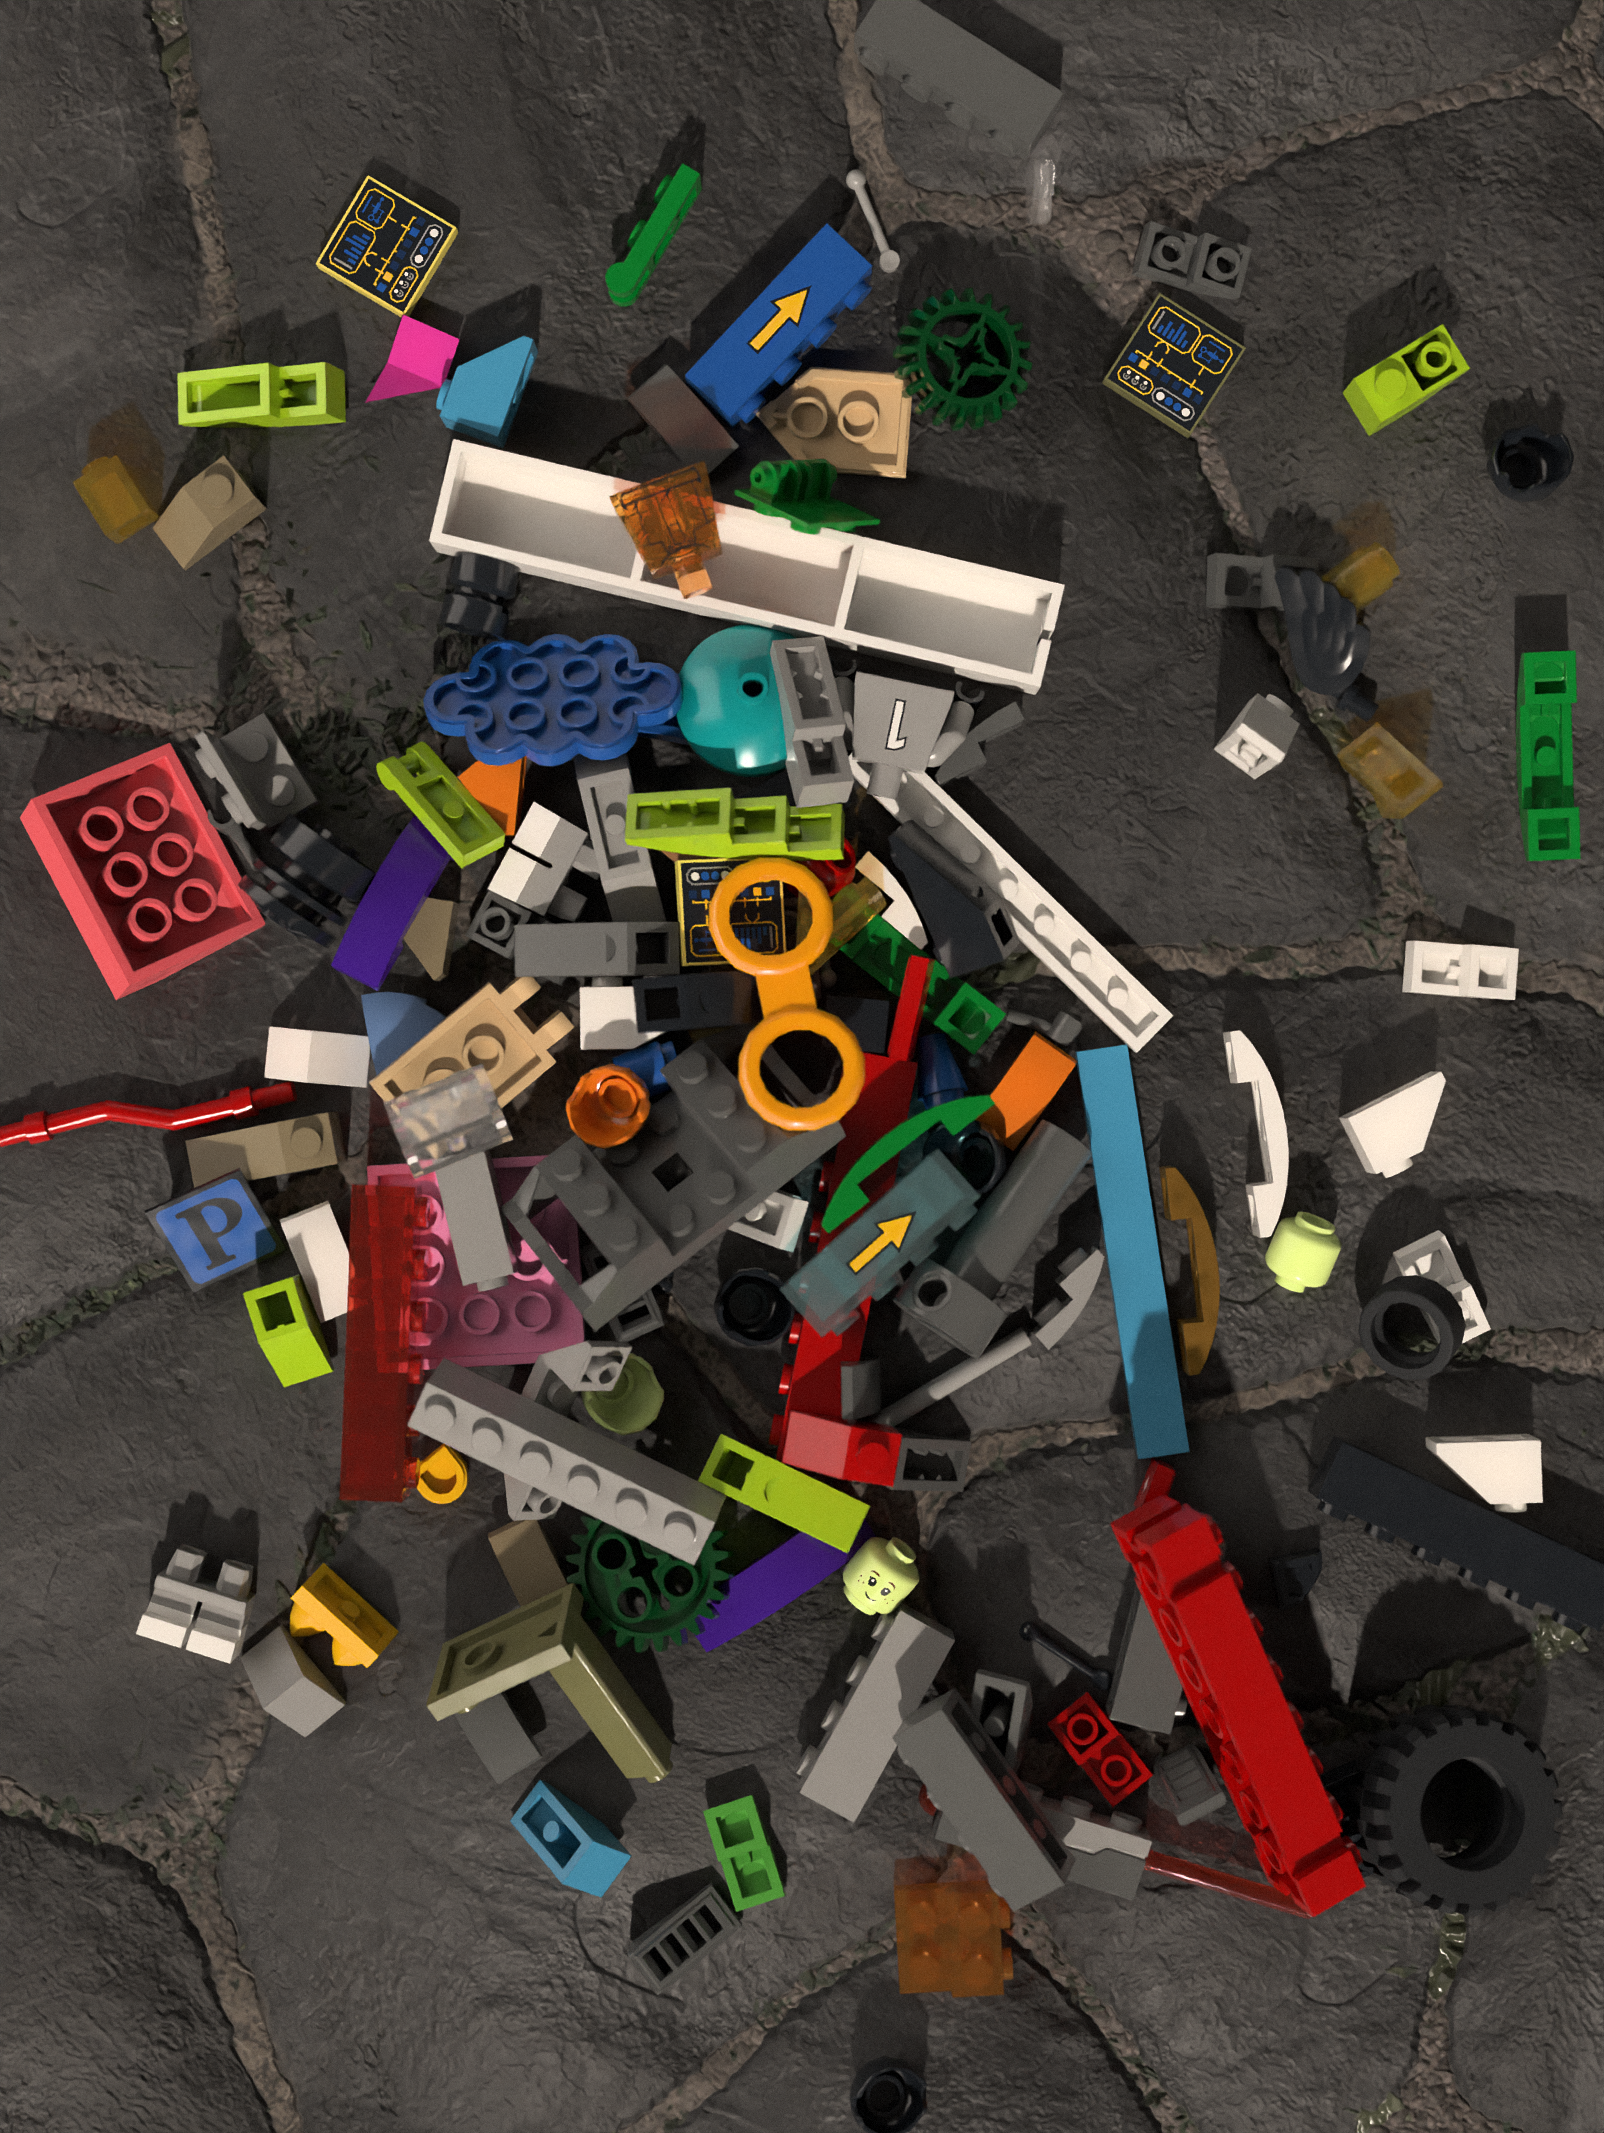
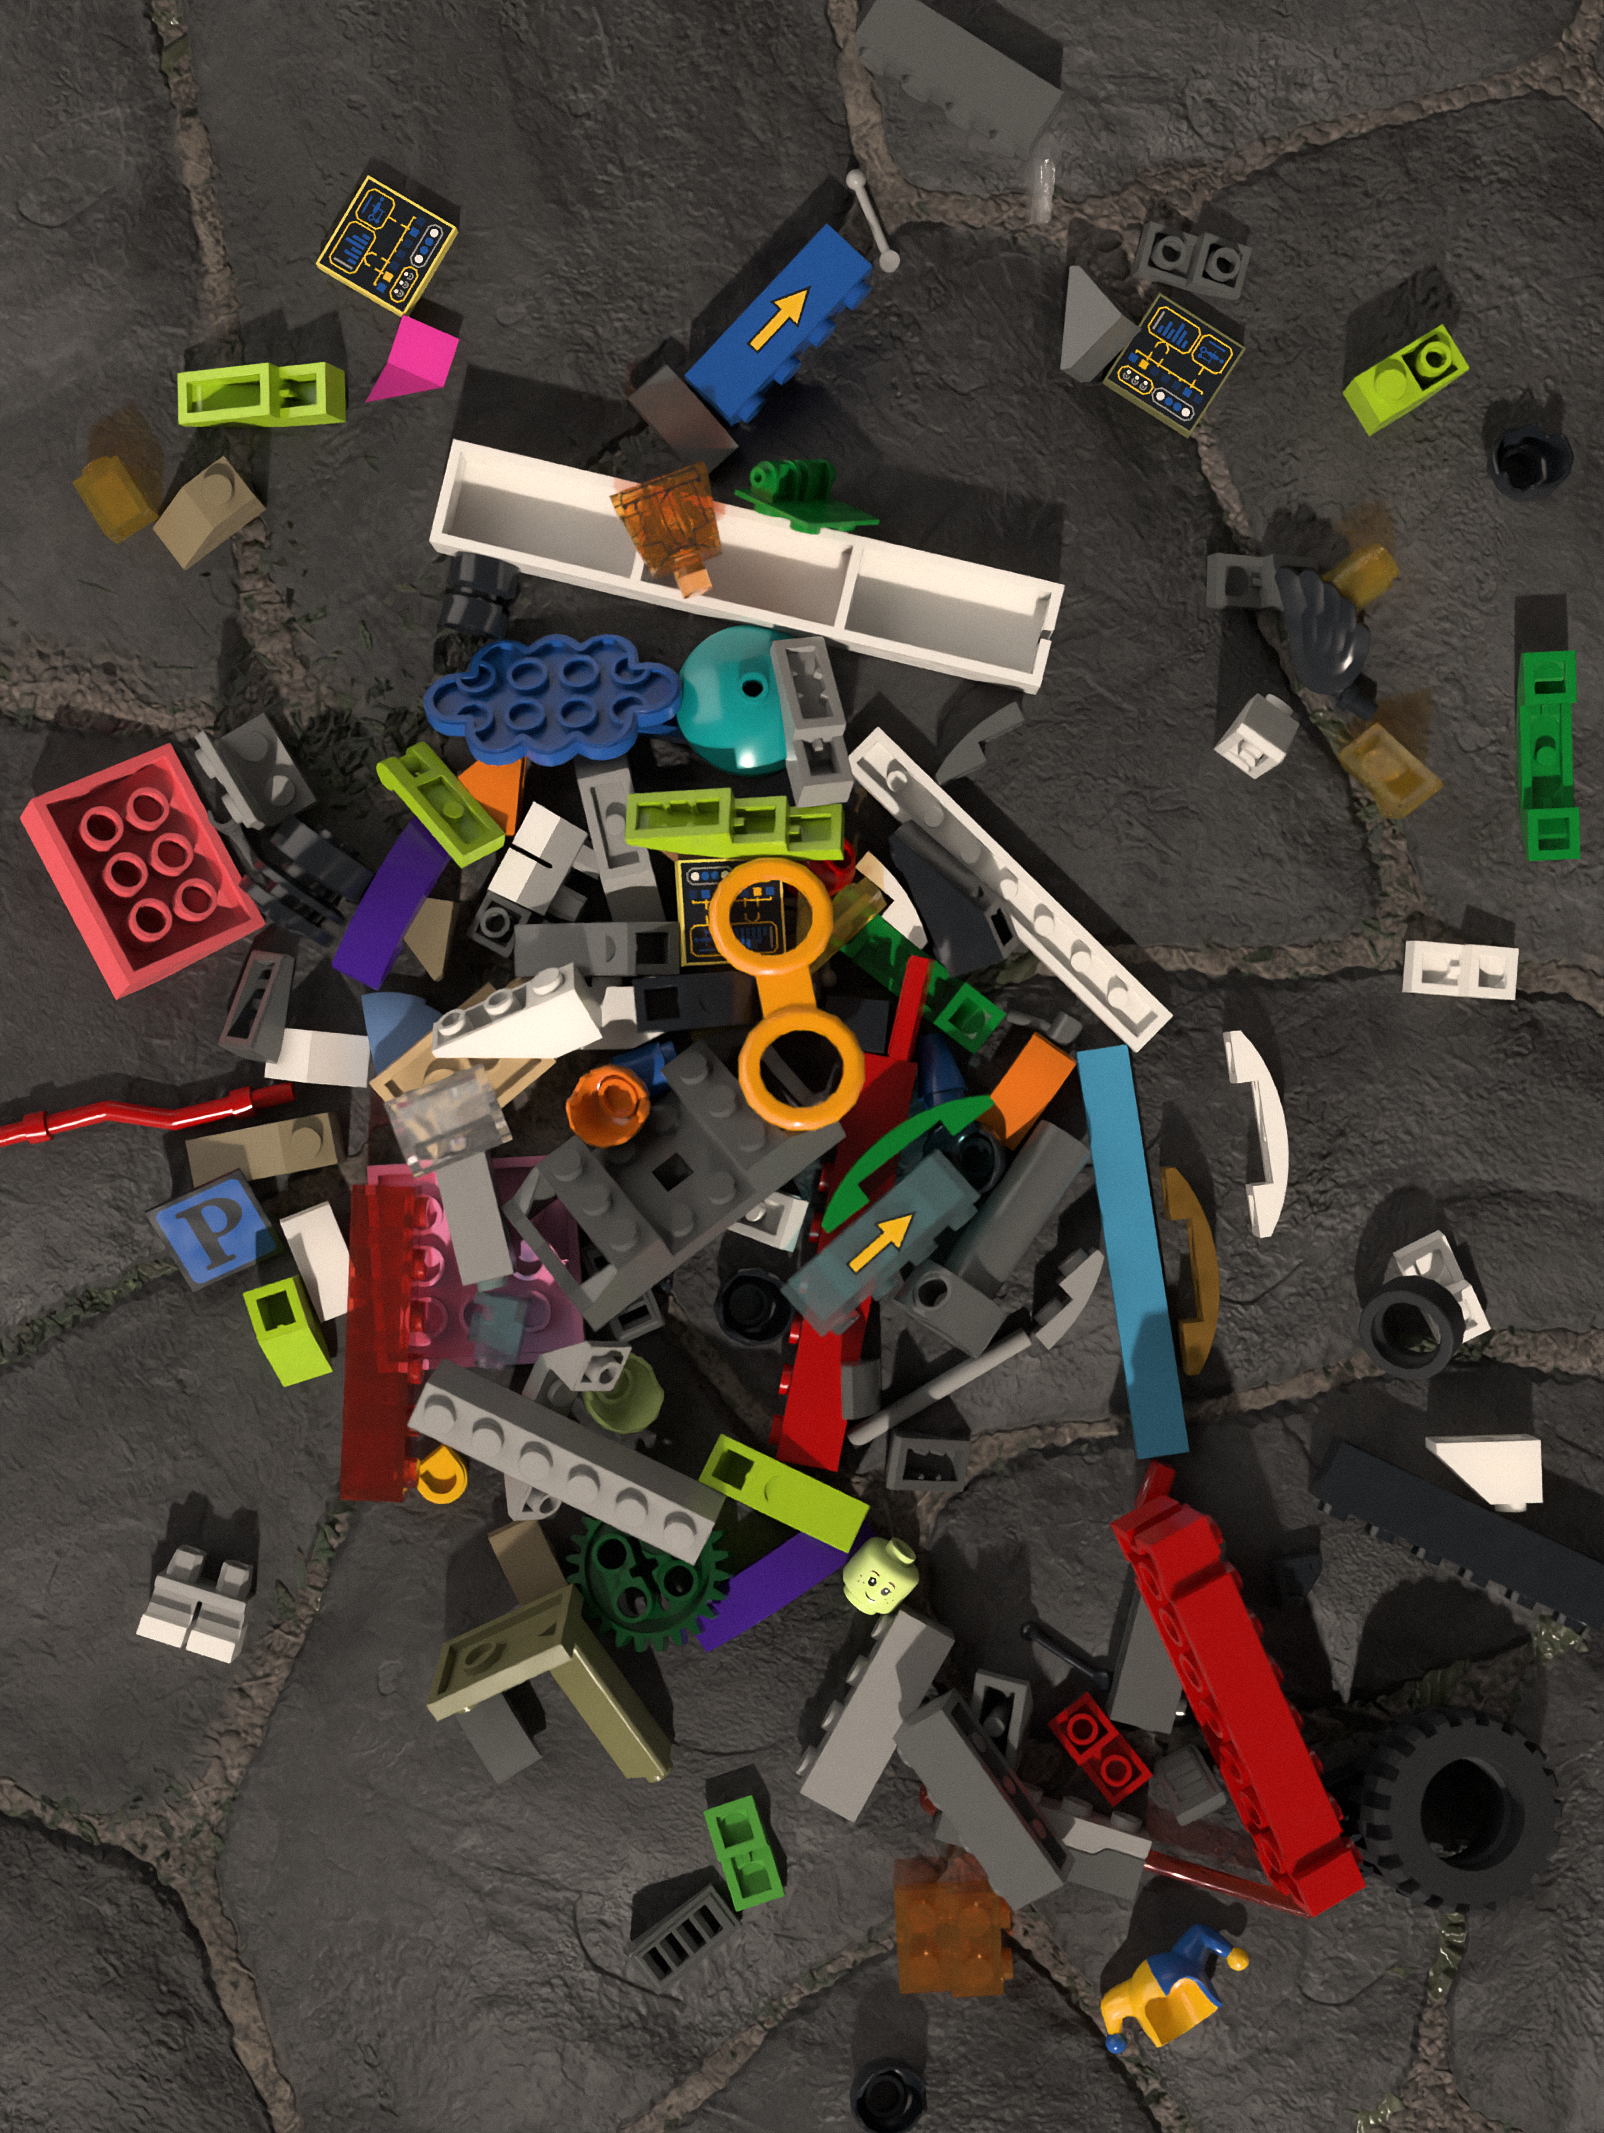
light grey slope [240,1624,346,1737] -> none
yellow tile [290,1563,399,1668] -> none
dark azure slope [436,336,538,448] -> none
dark azure slope [510,1780,632,1898] -> none
green plate [605,163,702,307] -> none
tan tile [756,367,912,478] -> none
red slope [781,1410,902,1487] -> none
light grey torso [829,658,985,800] -> none
dark green gear [893,287,1033,431] -> none
yellowish green head [1265,1212,1342,1292] -> none
white slope [1339,1071,1446,1178] -> none
none -> dark grey slope [218,950,295,1064]
none -> white slope [432,962,603,1058]
none -> clear light blue brick [468,1290,532,1371]
none -> dark grey slope [1060,266,1142,382]
none -> yellow piece [1101,1922,1250,2054]

